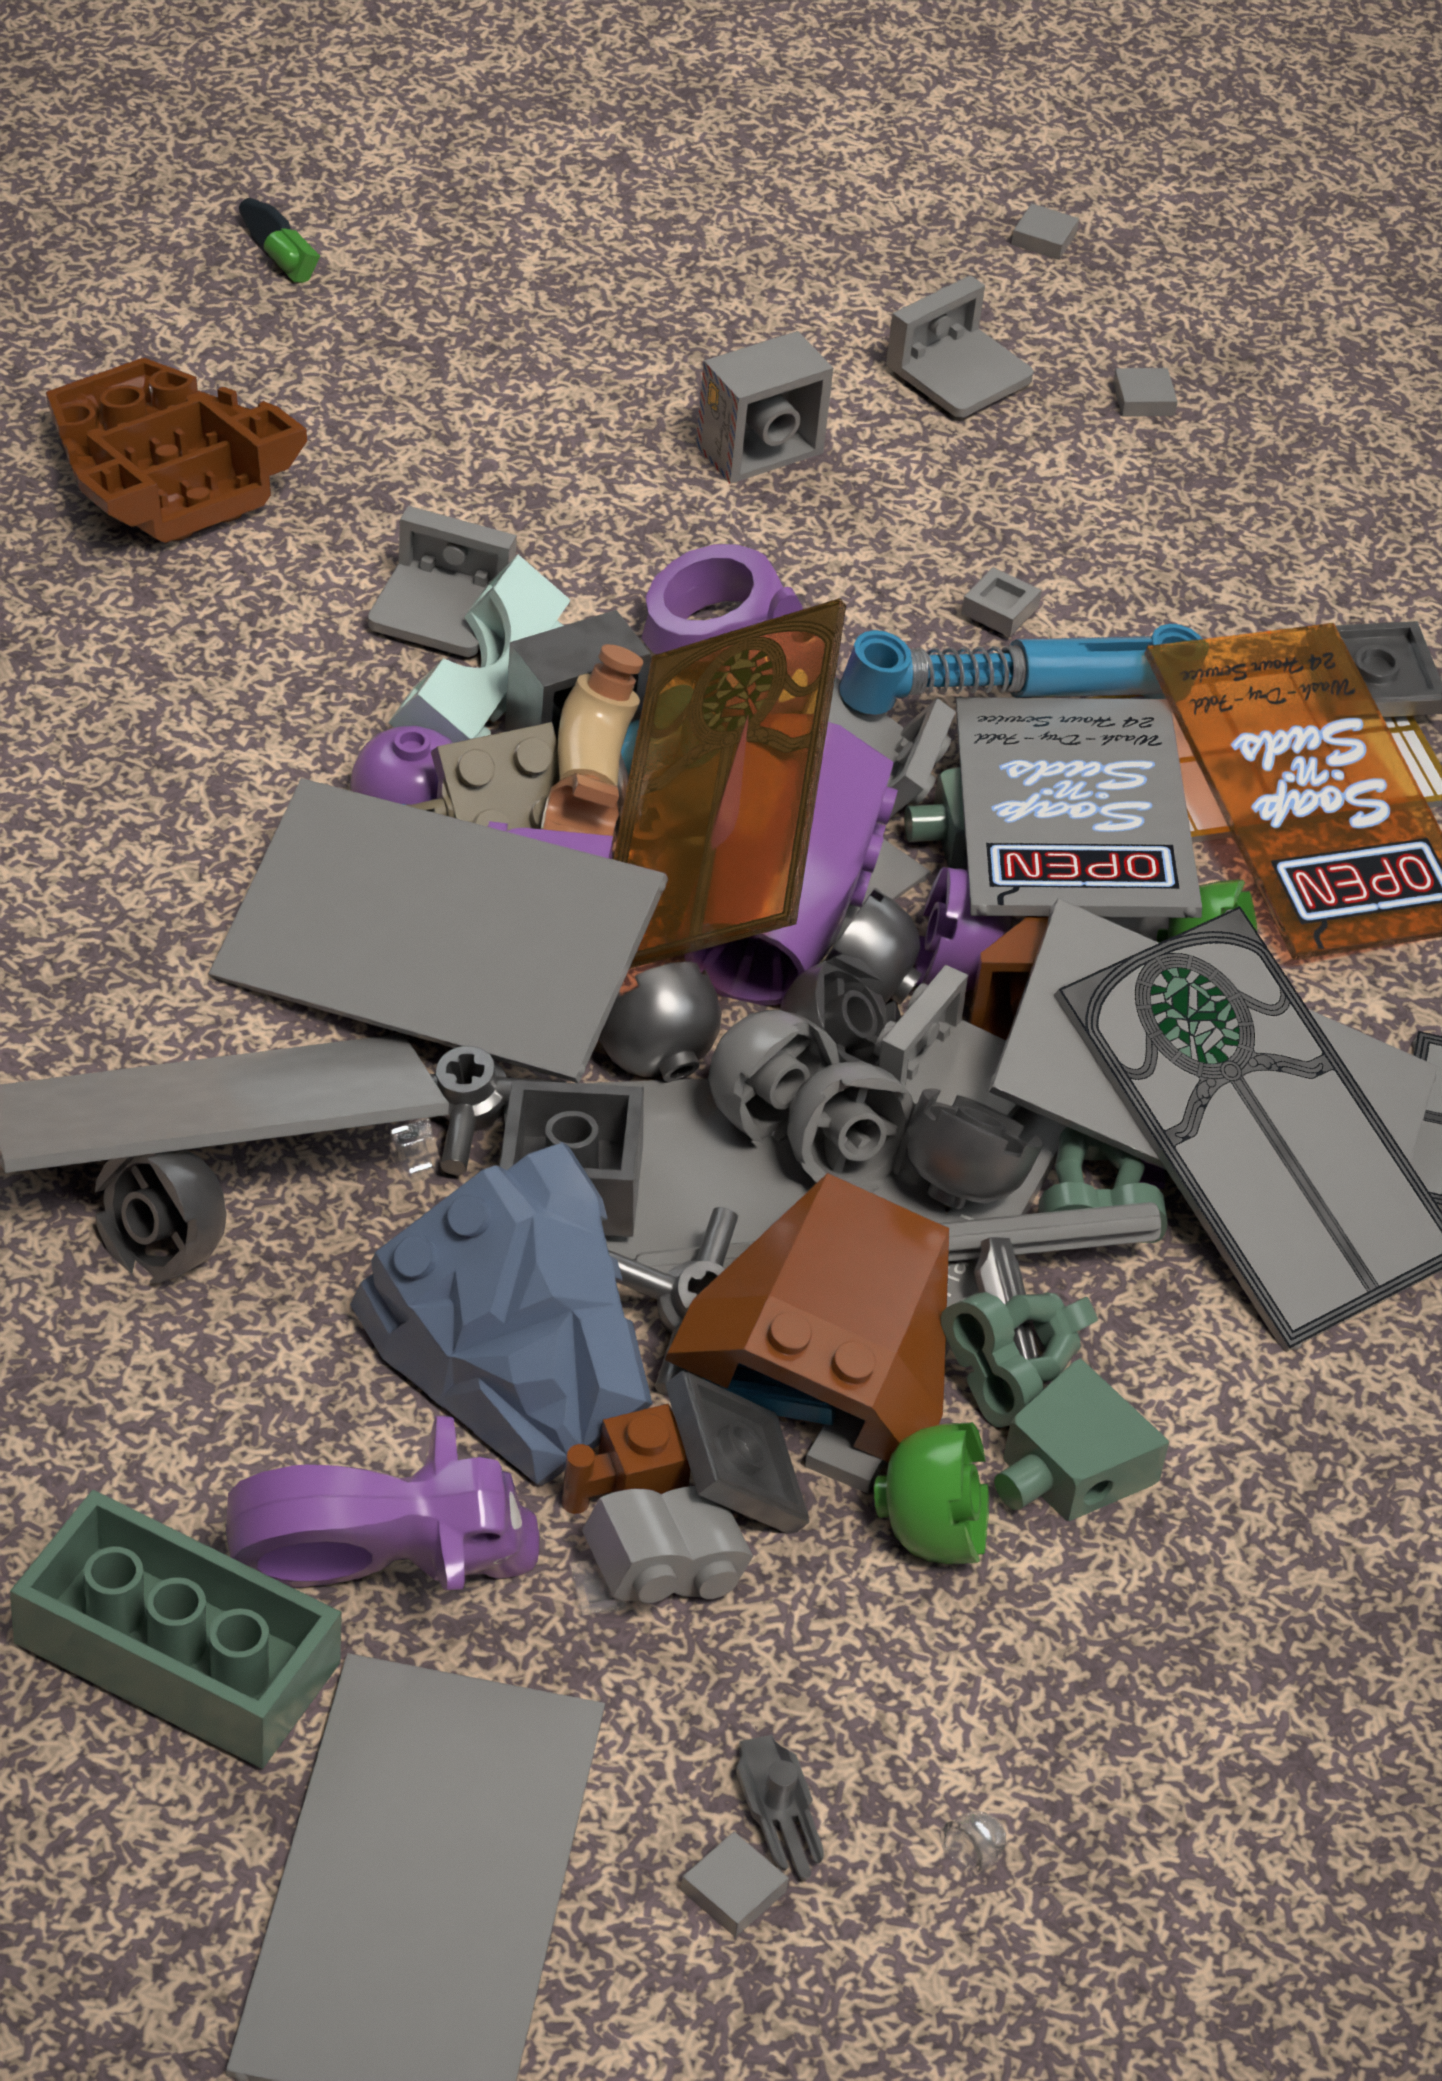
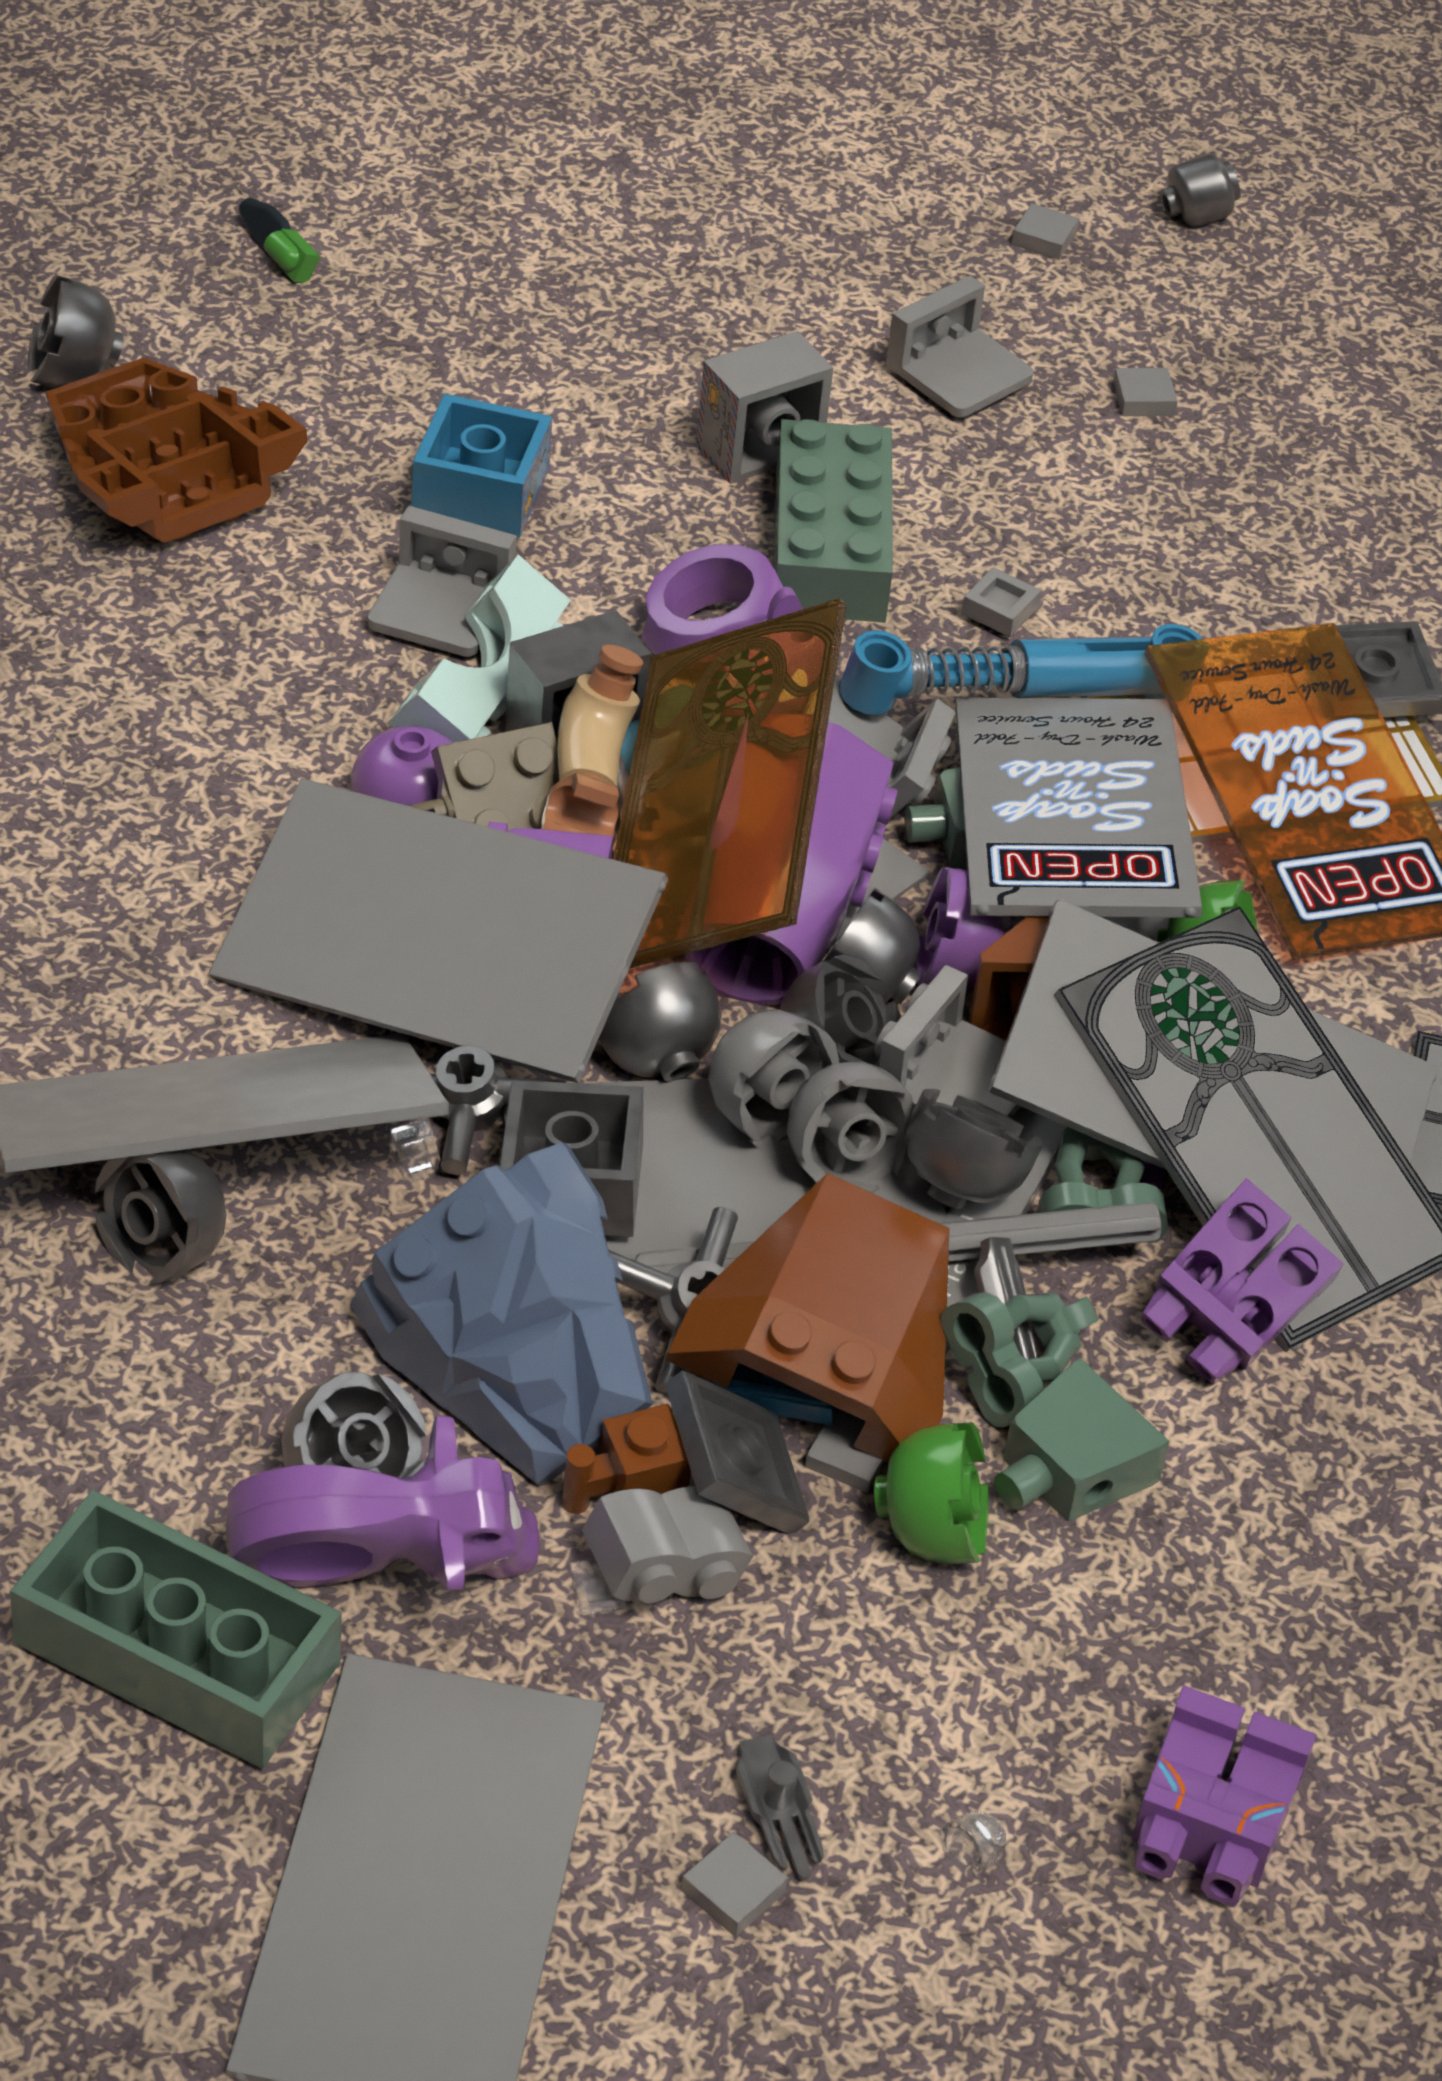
none -> flat silver cylinder [28,275,124,388]
none -> flat silver cylinder [281,1372,427,1478]
none -> dark azure brick [411,393,553,538]
none -> sand green brick [773,419,893,623]
none -> medium lavender hips [1132,1685,1317,1907]
none -> medium lavender hips [1141,1178,1344,1385]
none -> flat silver head [1161,154,1241,228]

